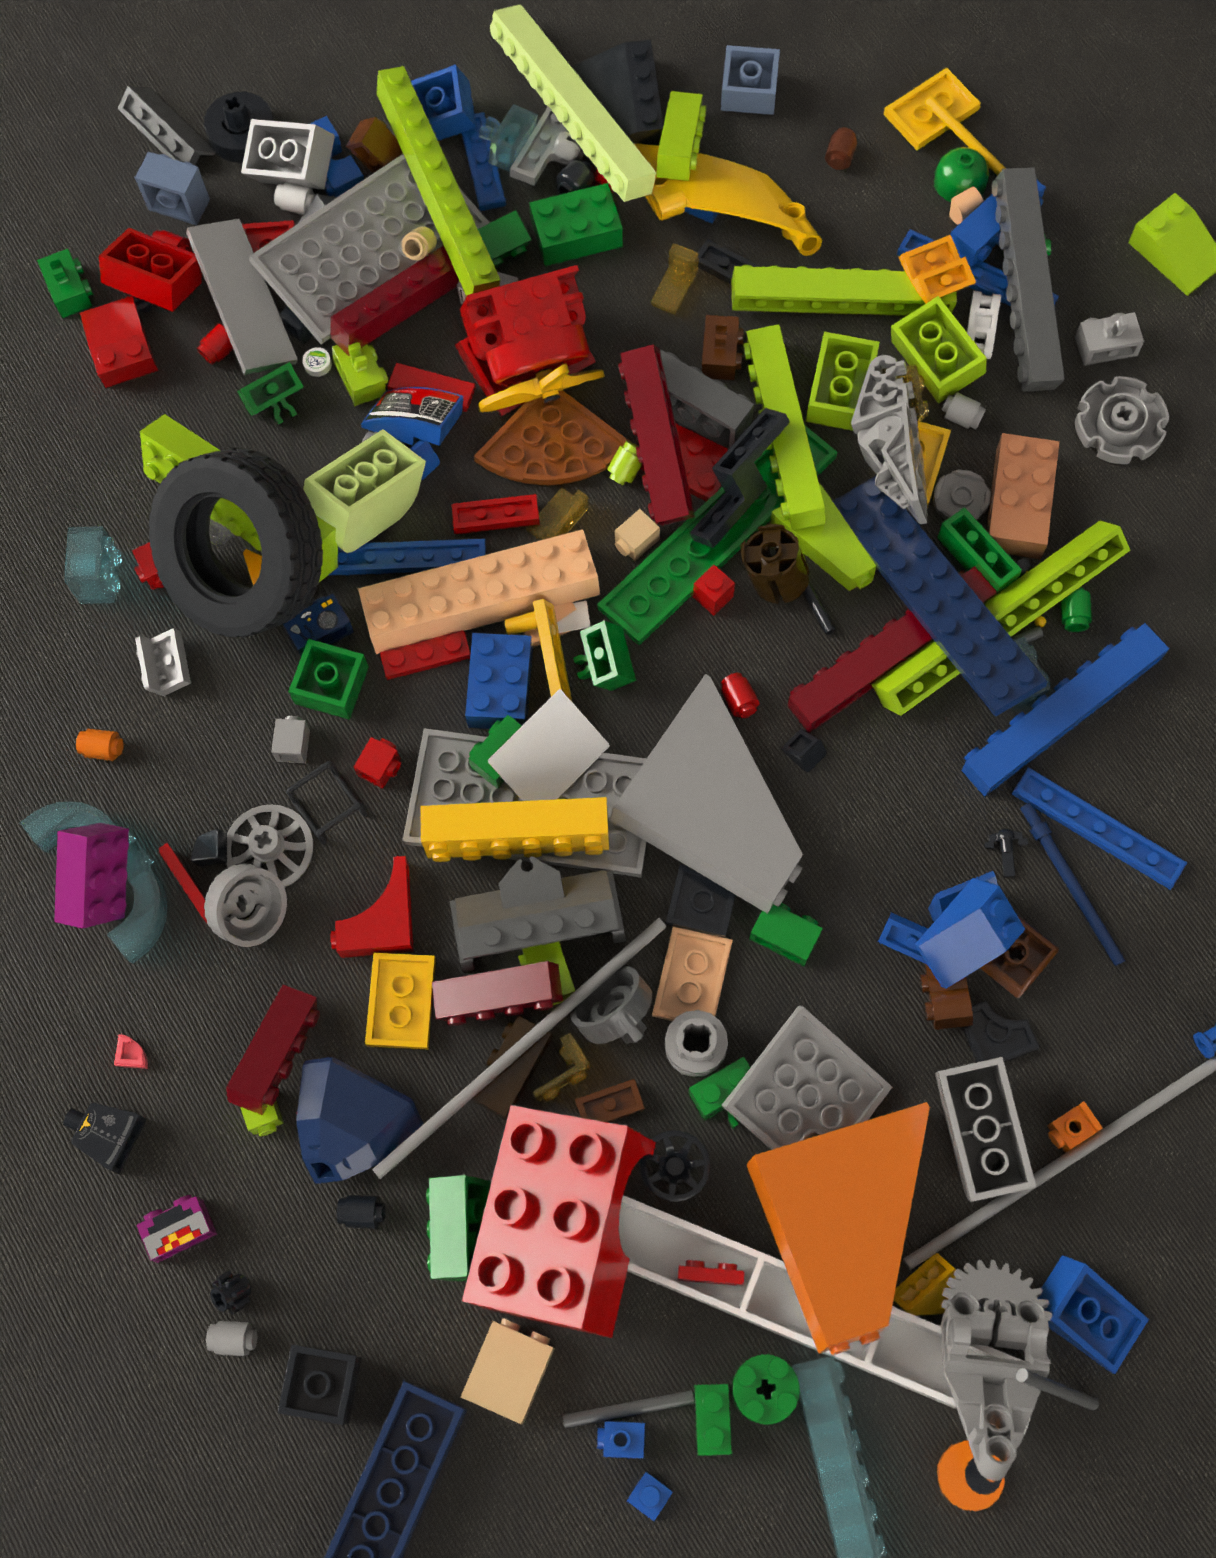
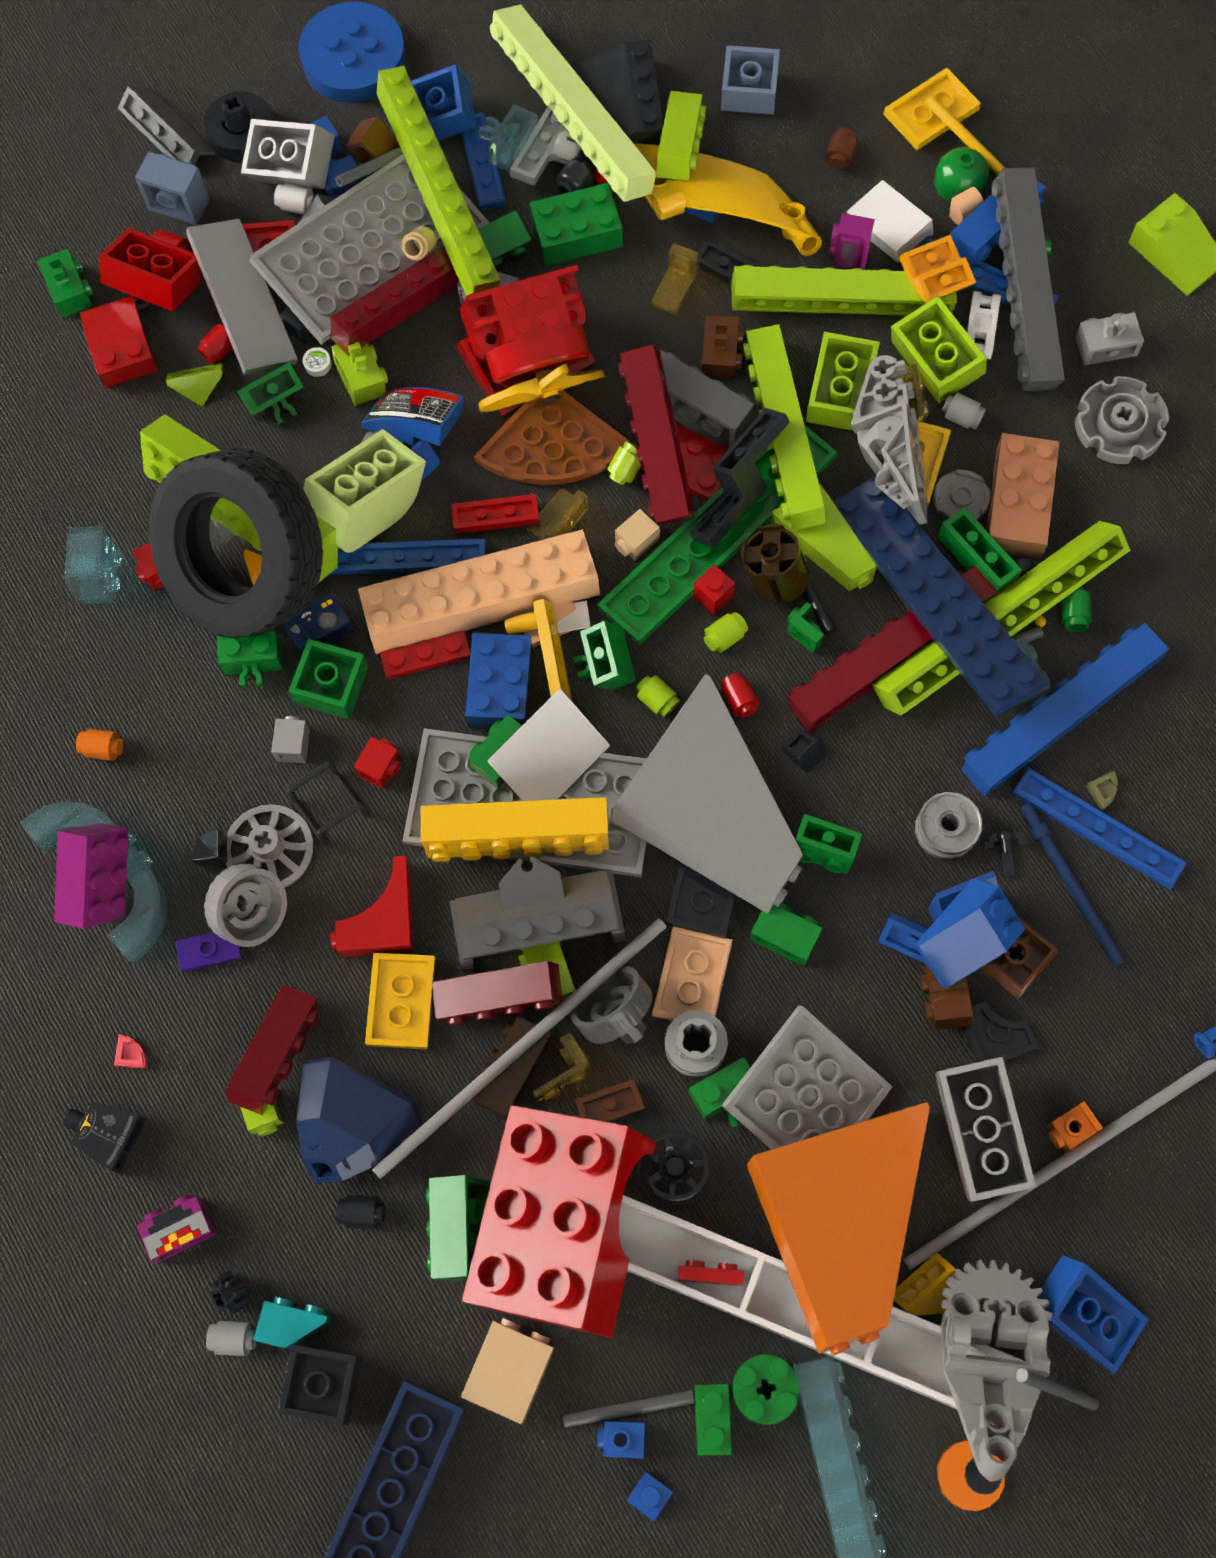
light grey bracket [135,628,191,696] -> none
red tile [158,843,207,923] -> none
red tile [387,363,476,412] -> none
none -> lime slope [166,363,224,407]
none -> dark purple plate [176,933,243,972]
none -> green brick [217,631,283,689]
none -> teal slope [253,1297,332,1349]
none -> blue brick [299,2,406,103]
none -> dark grey piece [336,147,403,187]
none -> lime brick [636,675,680,718]
none -> lime brick [704,612,748,653]
none -> green bracket [787,602,824,654]
none -> green brick [795,814,862,874]
none -> magenta window [829,213,875,270]
none -> white container [847,180,933,262]
none -> light grey wheel [915,792,982,860]
none -> olive tile [1086,771,1118,811]

